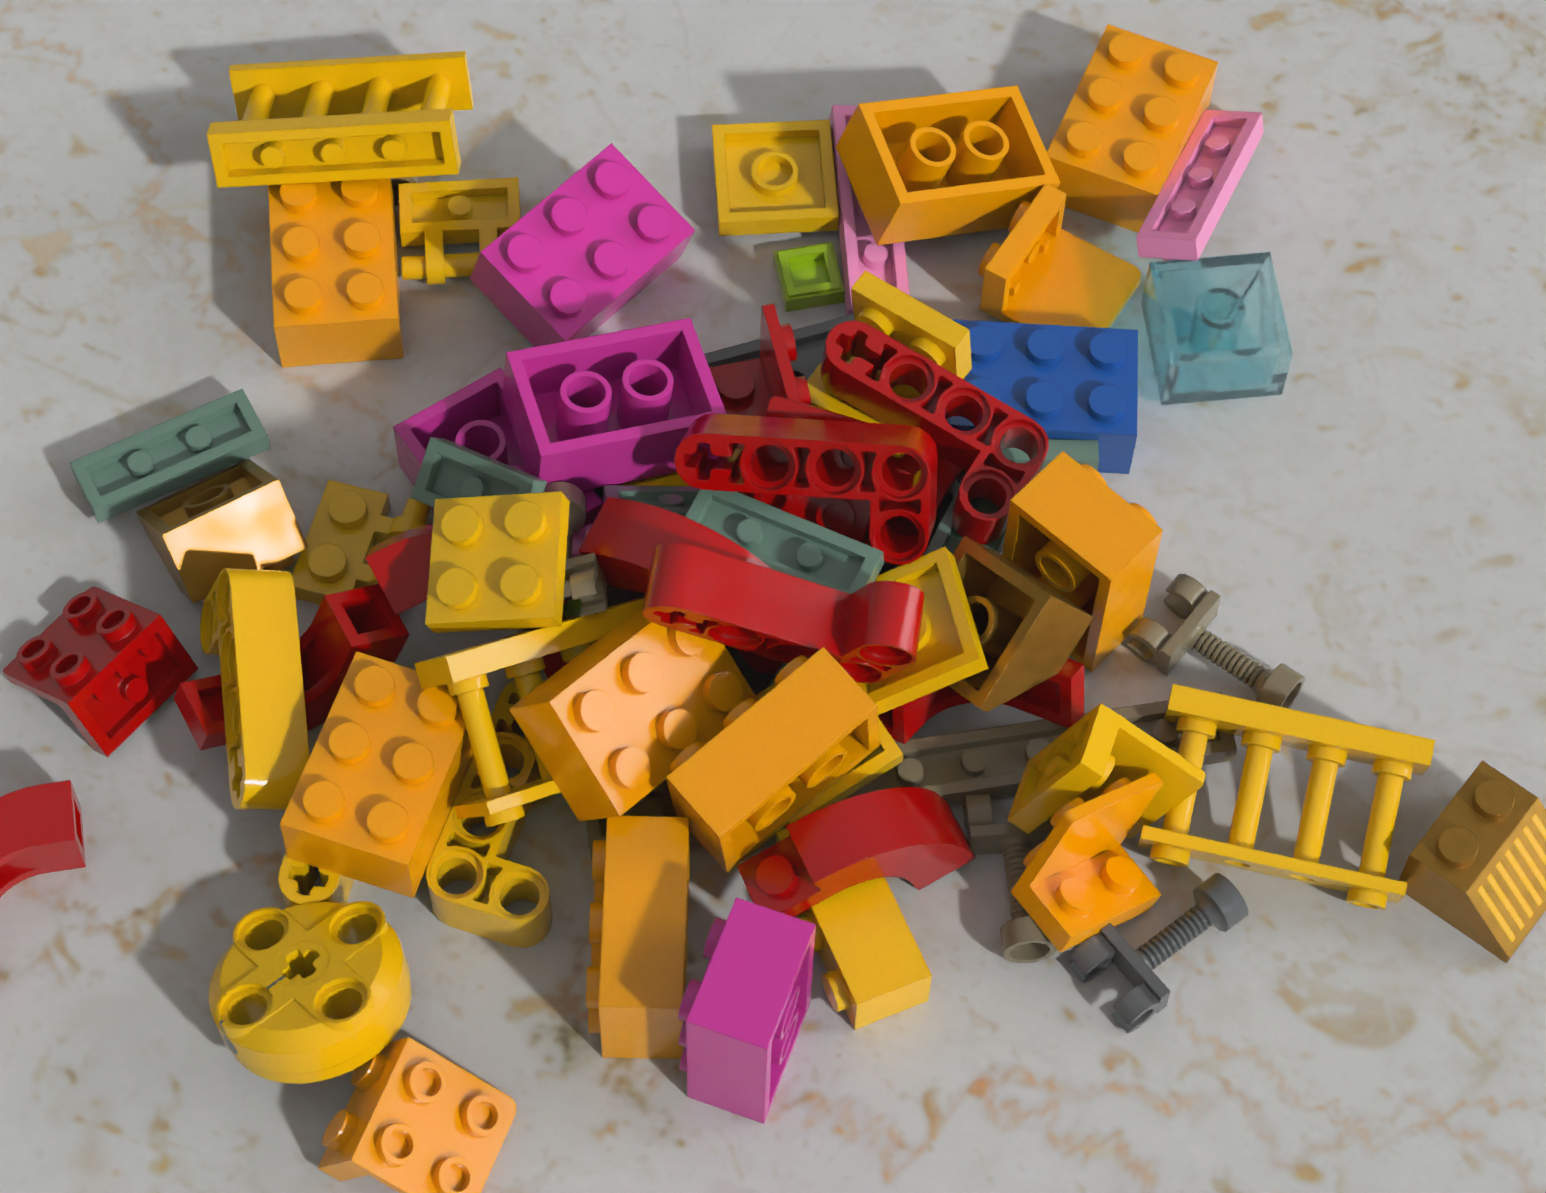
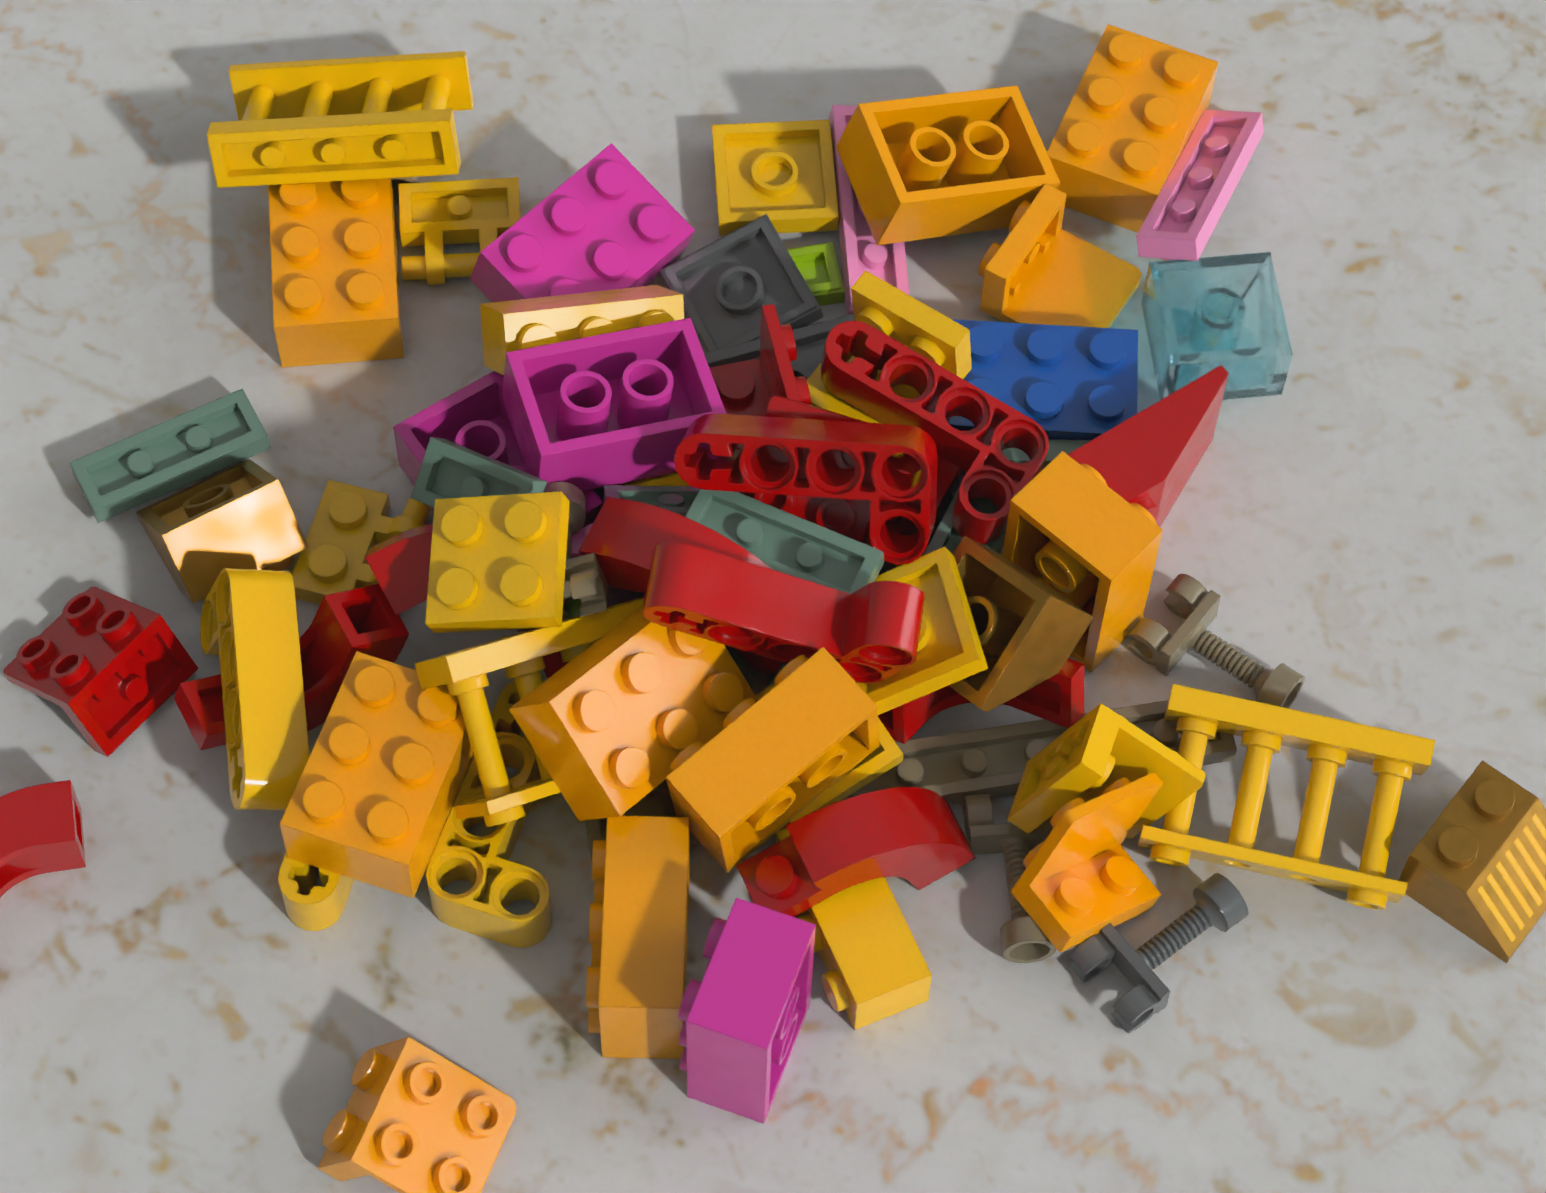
yellow piece [209,901,411,1084] -> none
none -> brick [480,285,684,375]
none -> dark grey plate [660,214,824,353]
none -> red slope [1068,365,1229,527]

